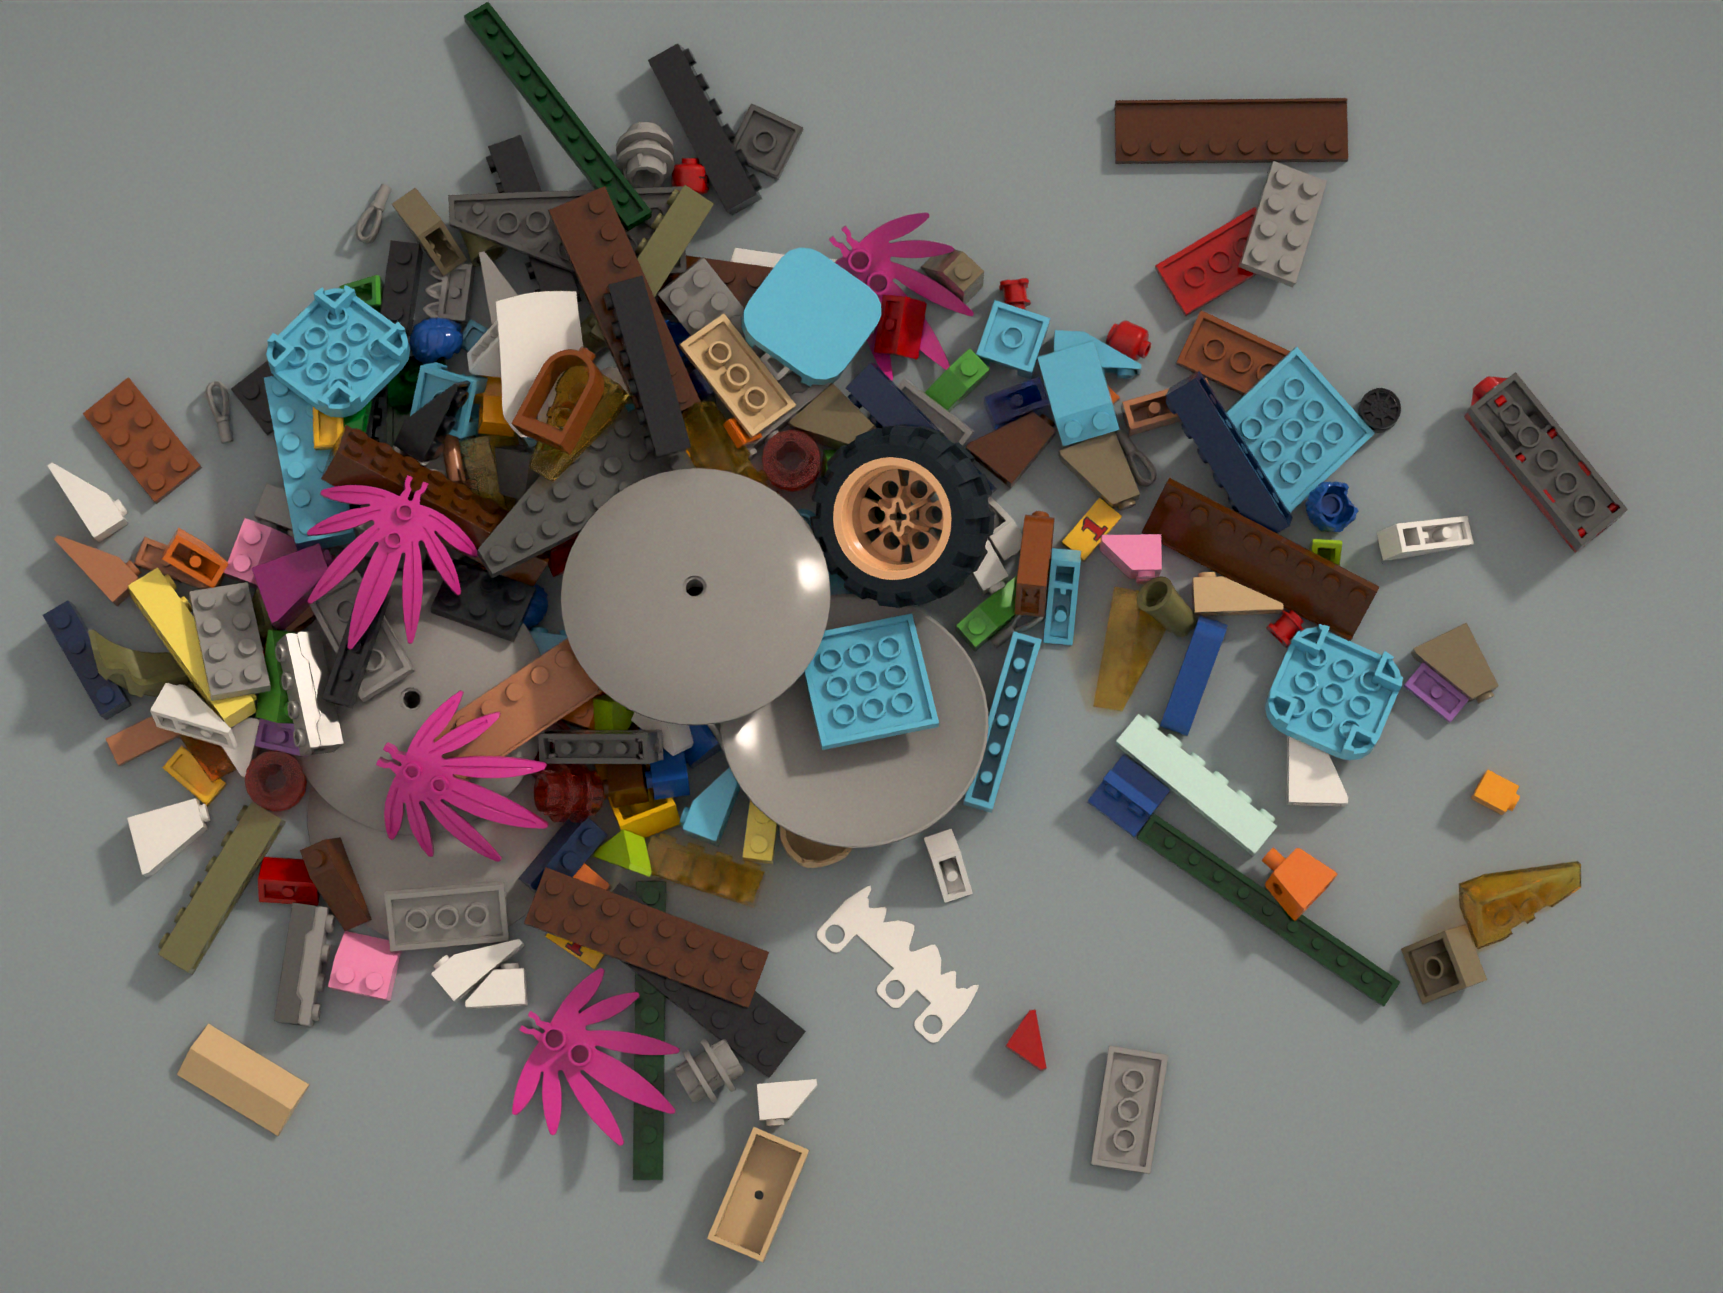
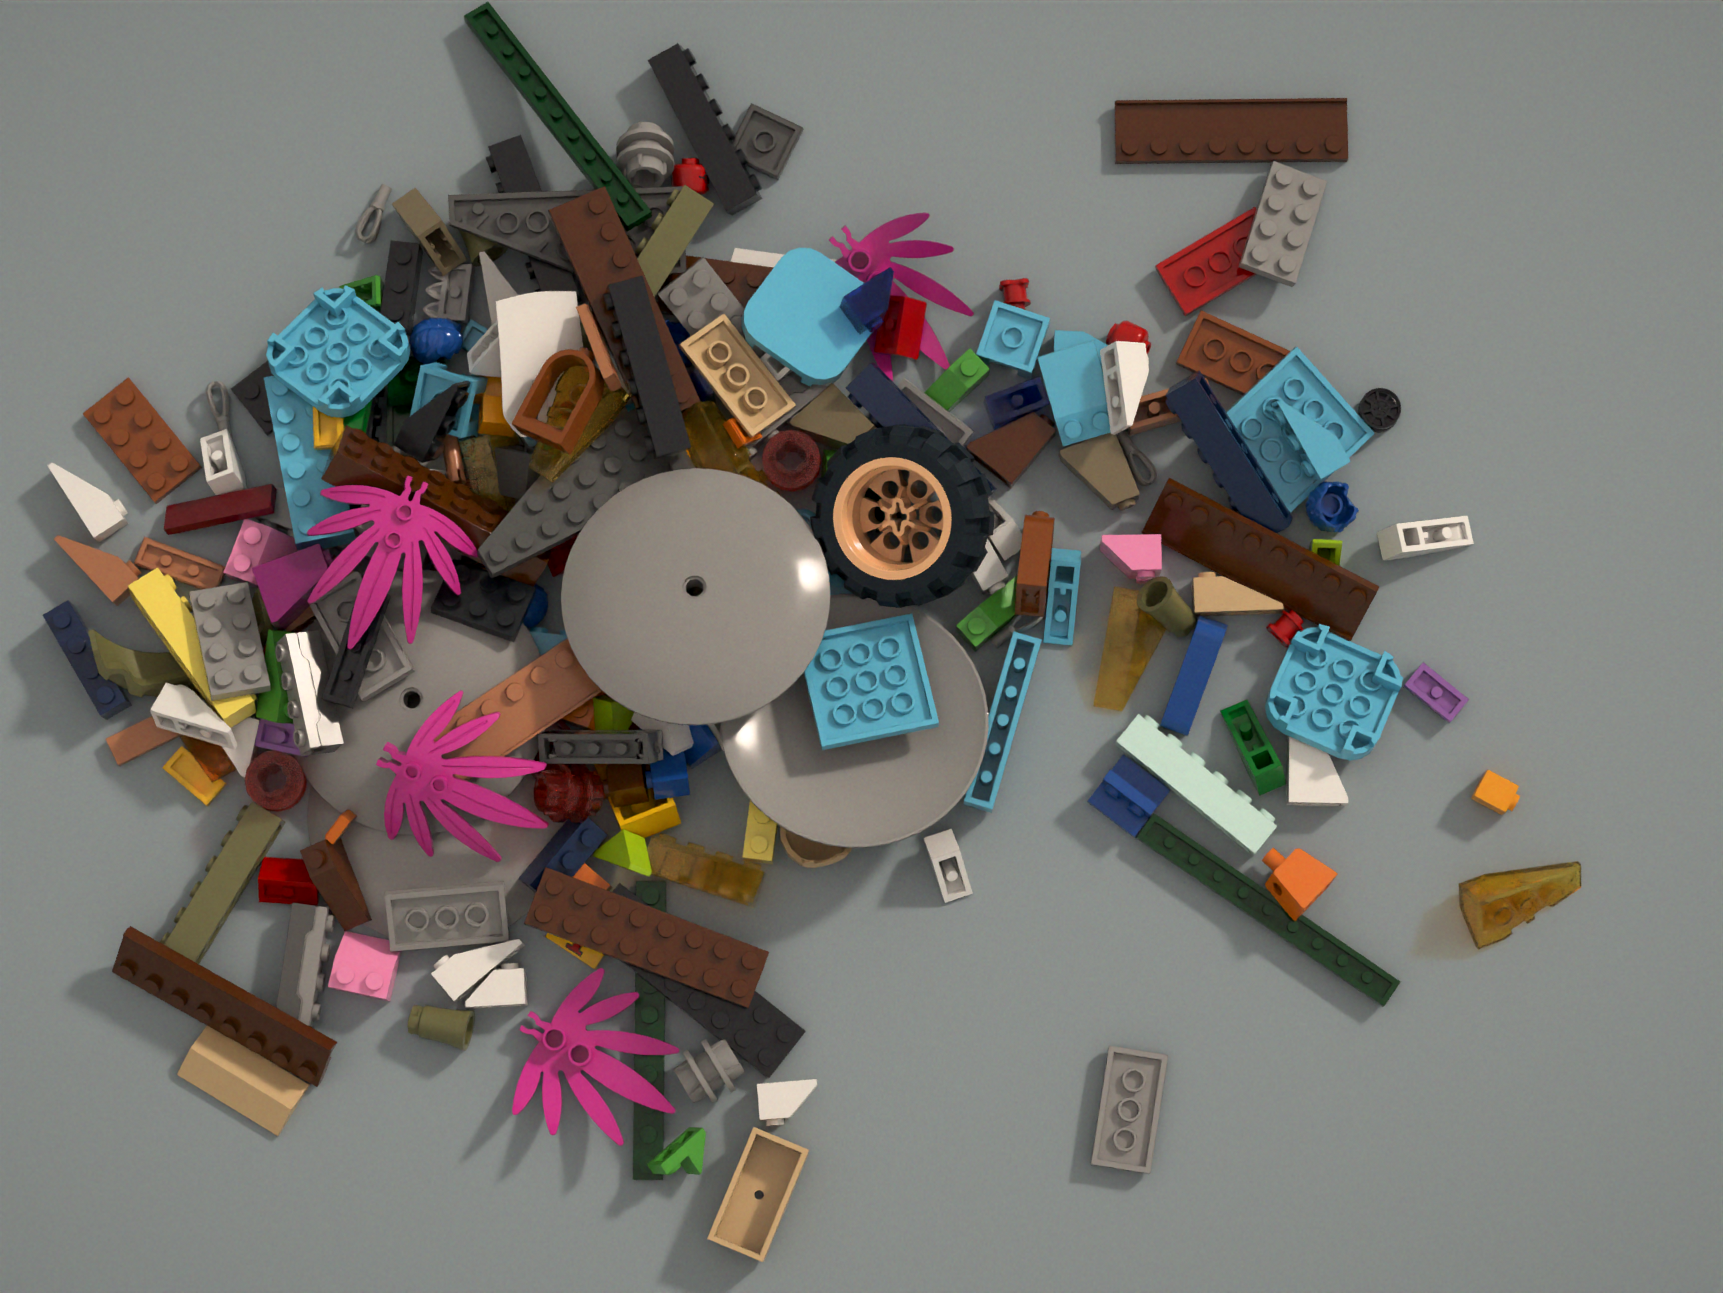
white slope [127,798,210,877] -> none
orange slope [162,527,229,588] -> none
medium azure slope [679,767,741,847] -> none
white piece [817,885,979,1043] -> none
dark tan slope [921,249,984,304] -> none
red slope [1005,1009,1047,1071] -> none
yellow tile [1062,498,1122,562] -> none
dark tan slope [1401,924,1487,1005] -> none
dark tan slope [1411,623,1499,704] -> none
dark grey piece [1464,372,1628,553] -> none
none -> reddish brown plate [112,926,337,1087]
none -> dark red tile [164,484,277,535]
none -> white slope [200,429,247,495]
none -> orange tile [325,810,357,844]
none -> olive plant [407,1005,475,1051]
none -> nougat tile [576,303,621,392]
none -> bright green slope [647,1127,706,1175]
none -> clear blue slope [839,267,894,335]
none -> white slope [1100,341,1149,435]
none -> green slope [1220,699,1286,796]
none -> medium azure slope [1271,400,1351,480]

